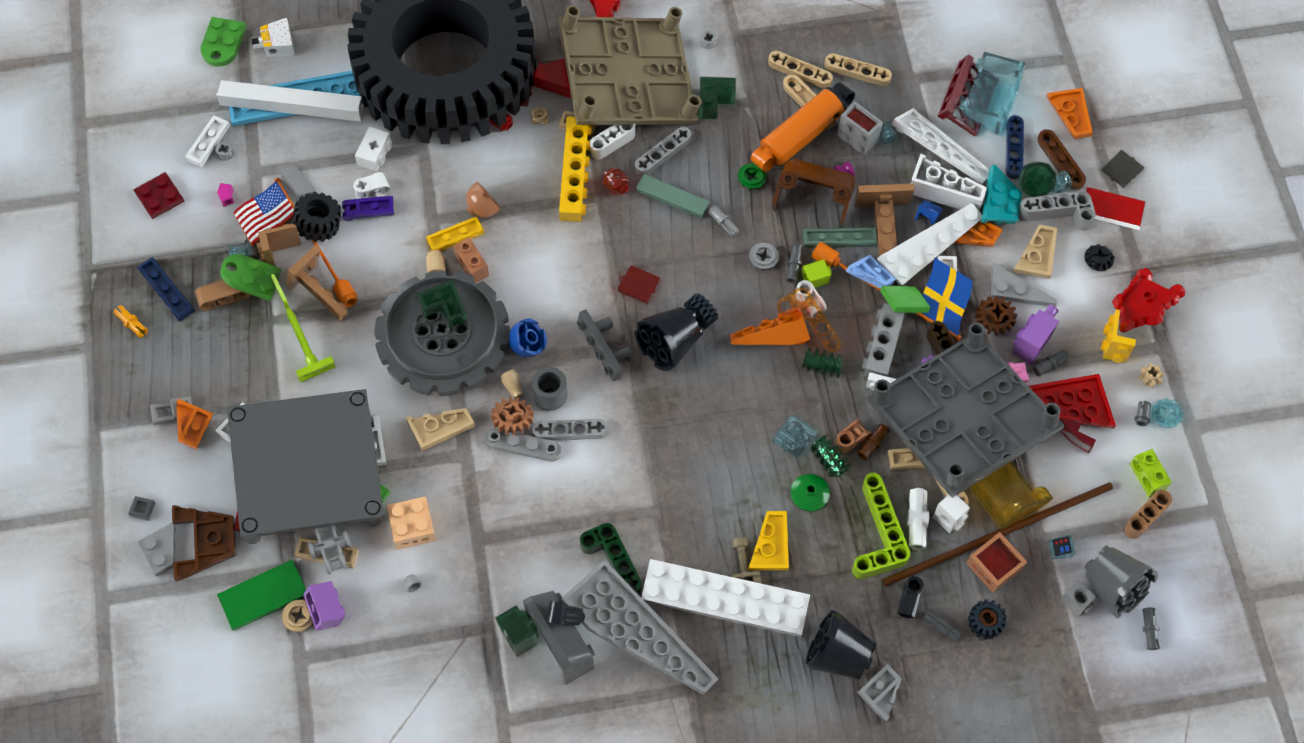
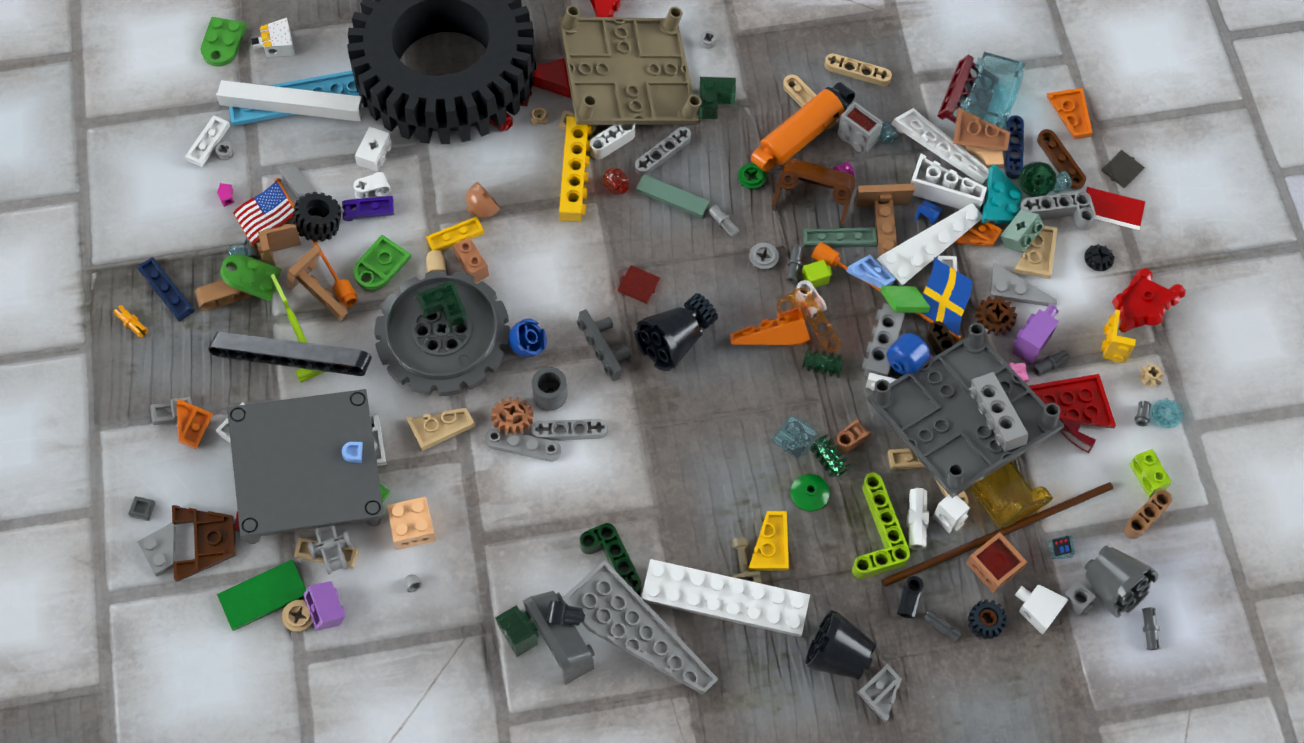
dark red plate [133,172,185,219] -> none
tan cone [501,369,524,399] -> none
tan beam [768,51,833,89] -> none
reddish brown pin [857,424,890,460] -> none
none -> beam [208,332,372,376]
none -> light blue tile [342,442,363,463]
none -> bright green plate [354,235,411,291]
none -> blue head [886,333,930,375]
none -> nougat wing [953,108,1010,151]
none -> light nougat tile [964,145,1004,168]
none -> light grey brick [969,372,1028,452]
none -> sand green brick [1000,209,1044,253]
none -> white torso [1015,585,1068,635]

